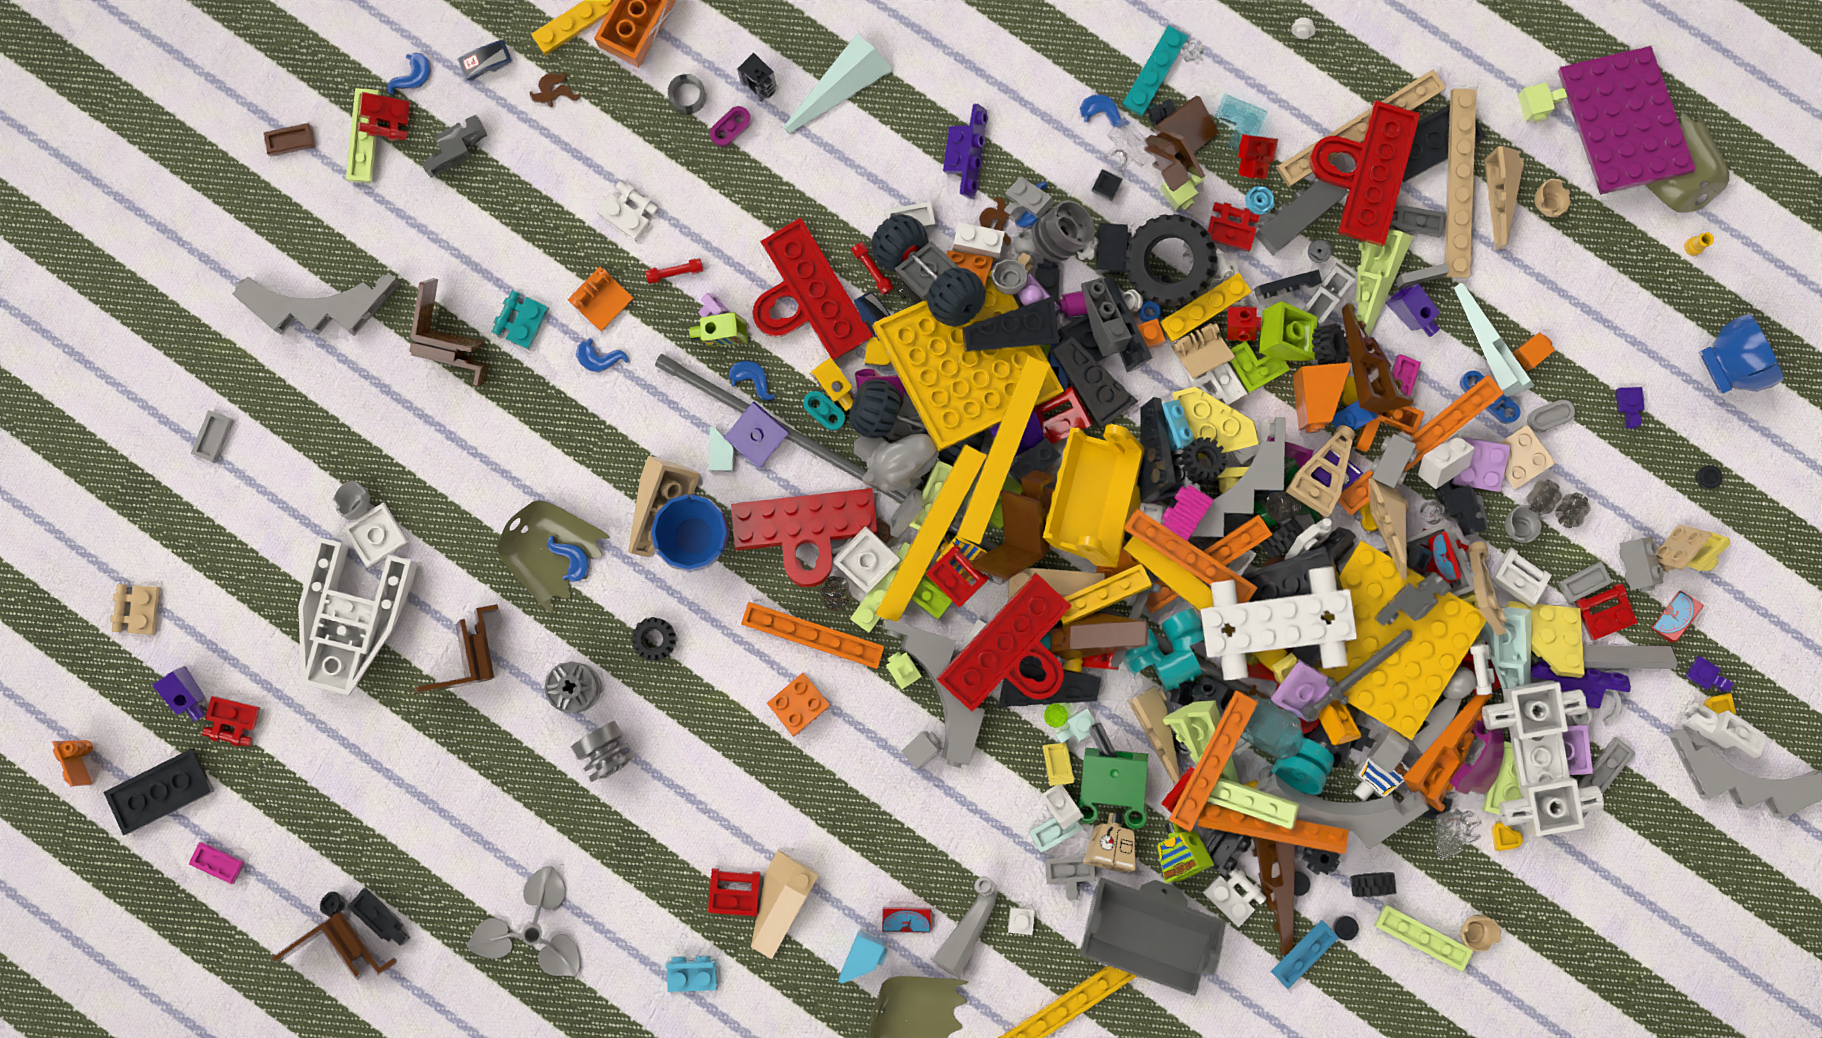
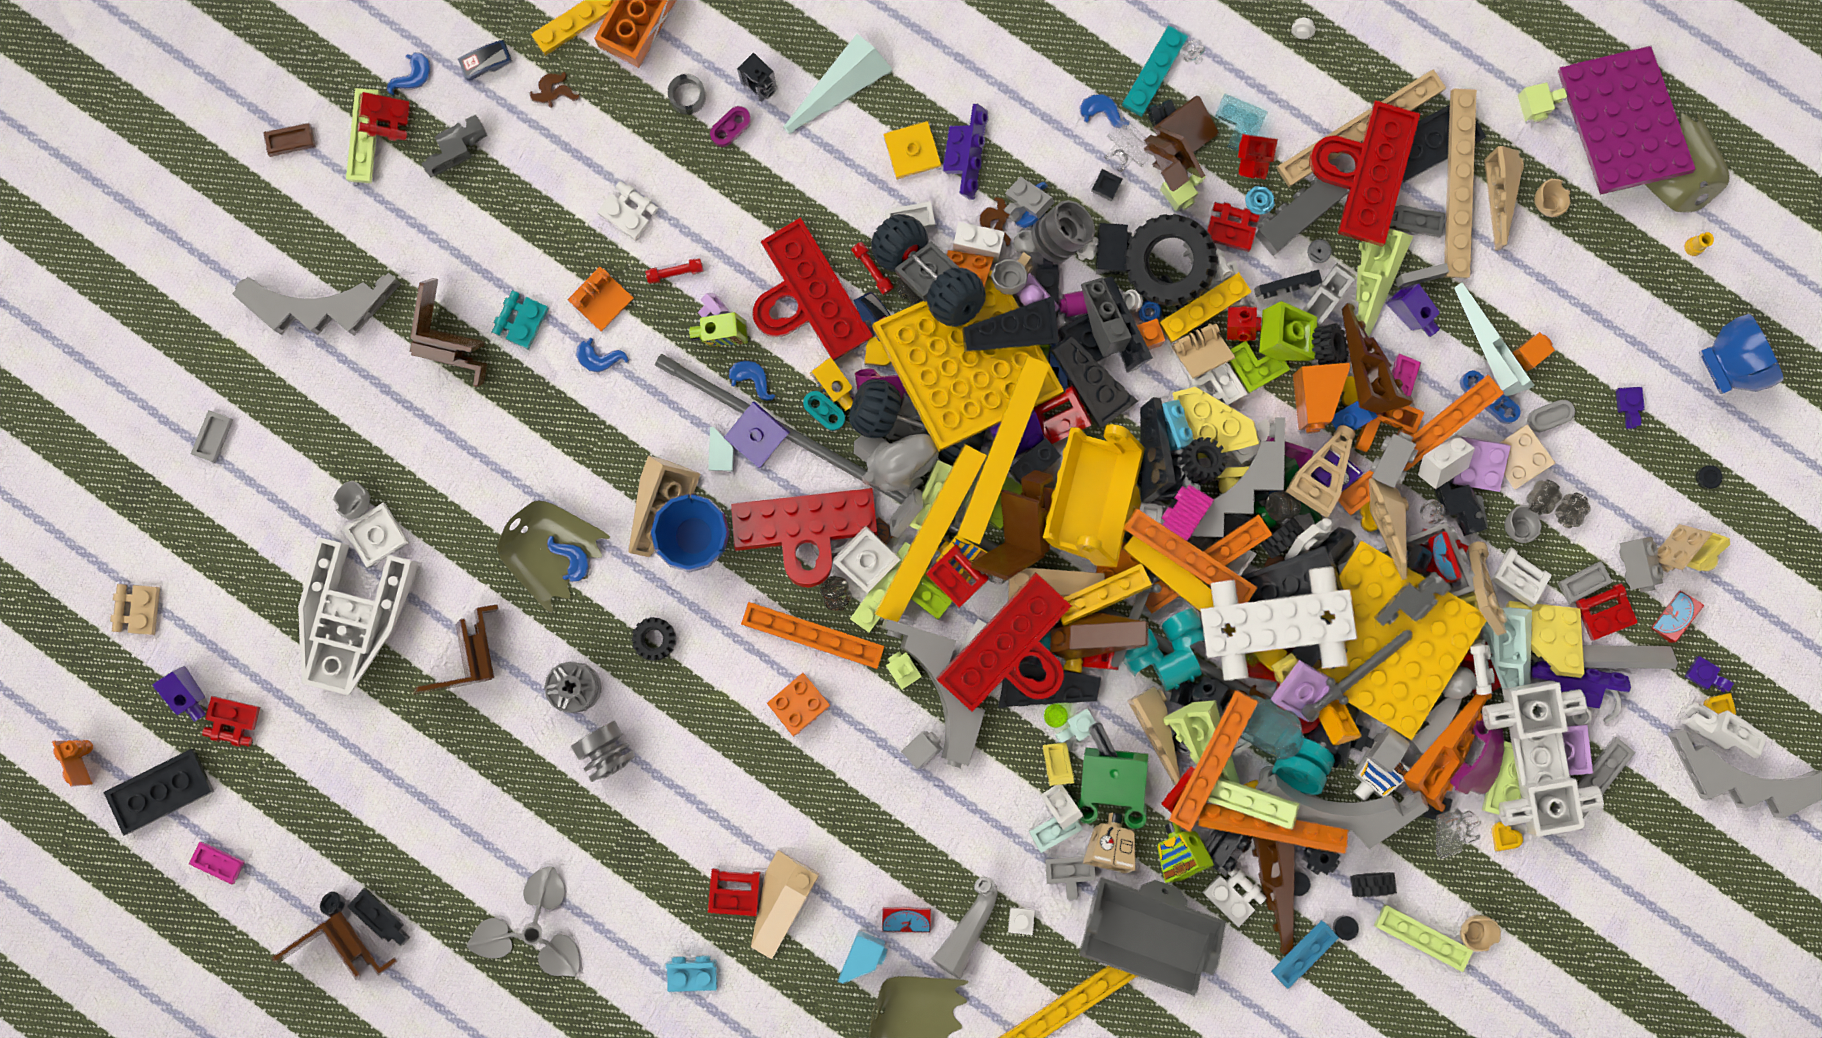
none -> yellow plate [883,121,941,180]

